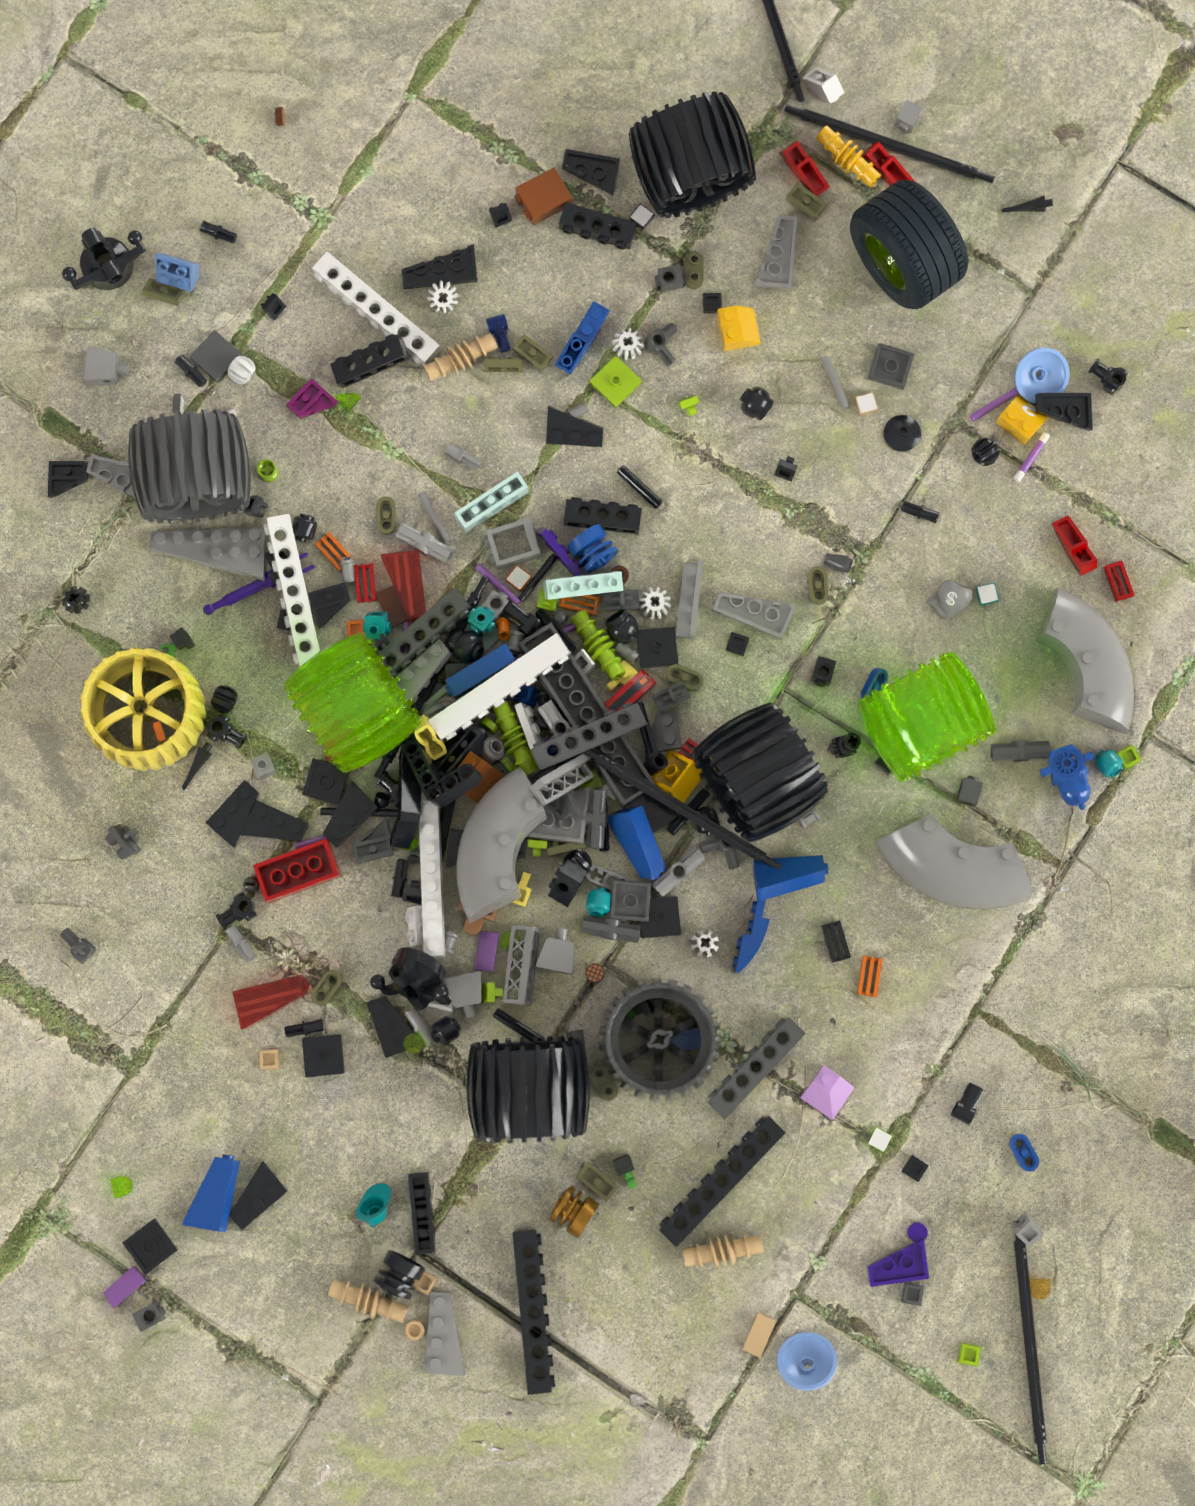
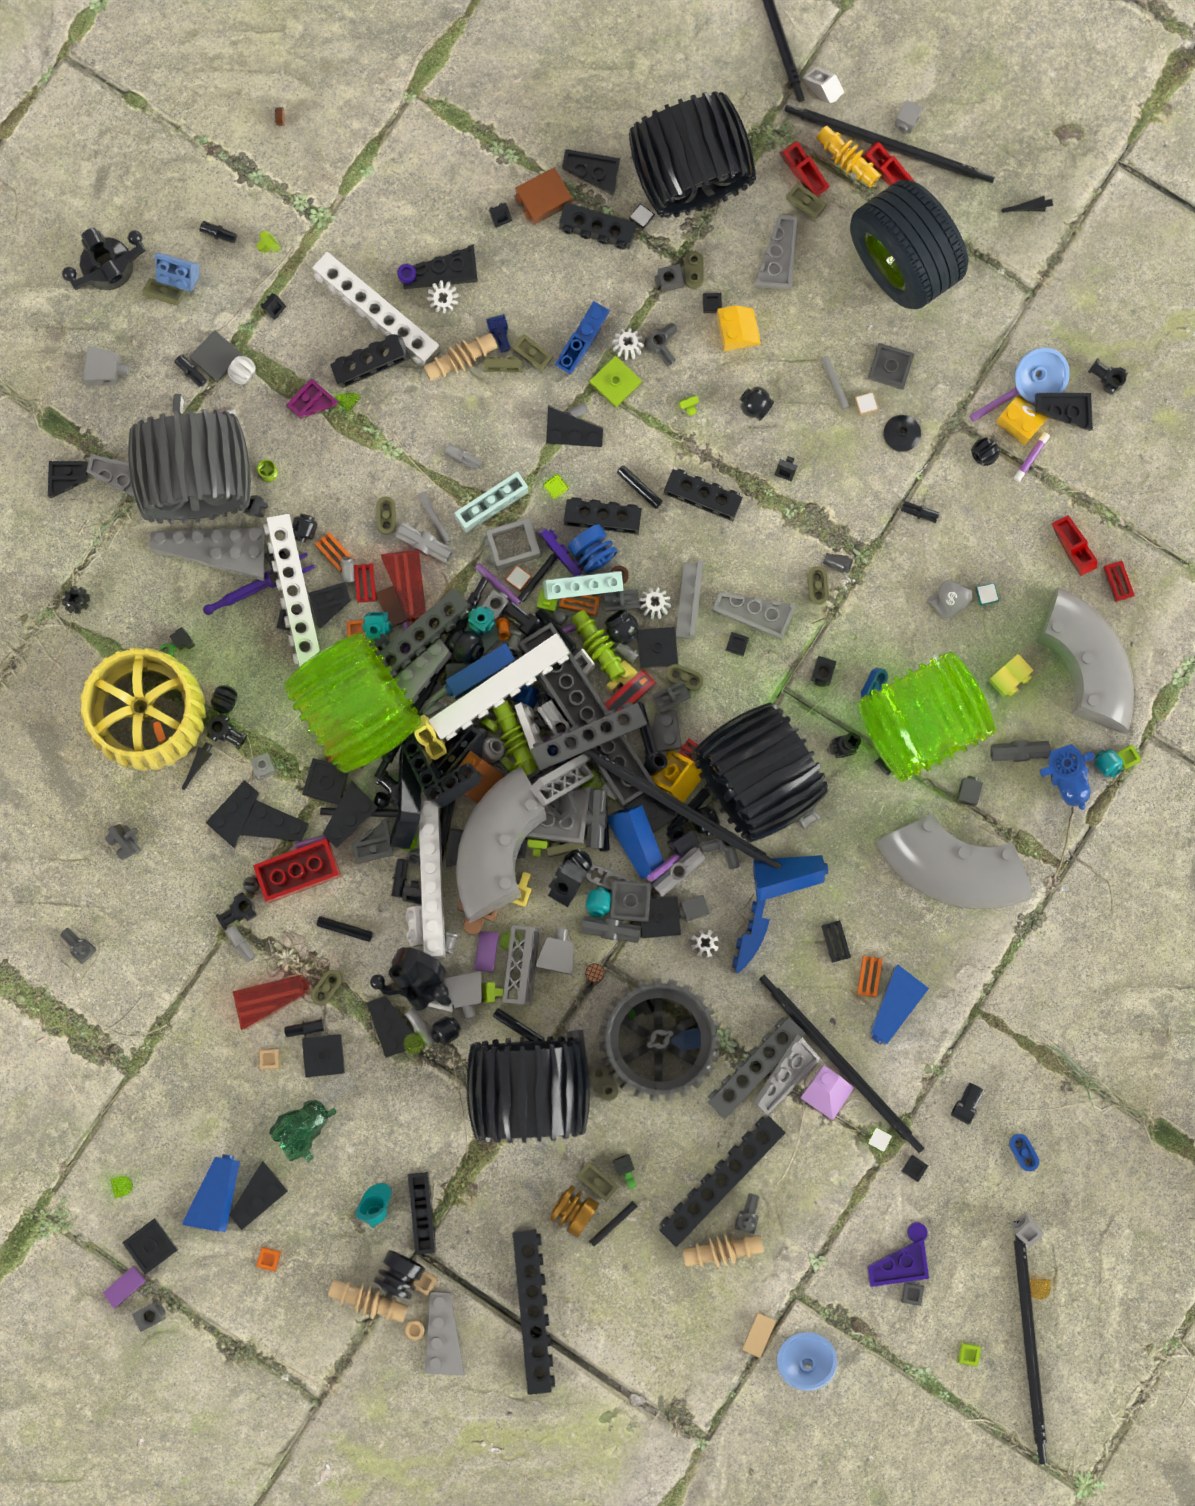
none -> lime tile [256,230,281,253]
none -> orange tile [256,1247,281,1271]
none -> clear green helmet [269,1099,337,1163]
none -> black axle [316,916,373,942]
none -> dark purple tile [397,264,416,284]
none -> clear neon green tile [543,473,569,500]
none -> black bar [589,1201,638,1247]
none -> medium lavender bar [647,852,685,882]
none -> black brick [664,469,743,522]
none -> black brick [666,821,700,856]
none -> dark grey brick [679,895,709,922]
none -> dark grey axle [735,1193,759,1234]
none -> light grey wing [754,1034,821,1115]
none -> black axle [759,974,925,1153]
none -> blue slope [869,965,929,1045]
none -> light yellow brick [988,654,1034,698]

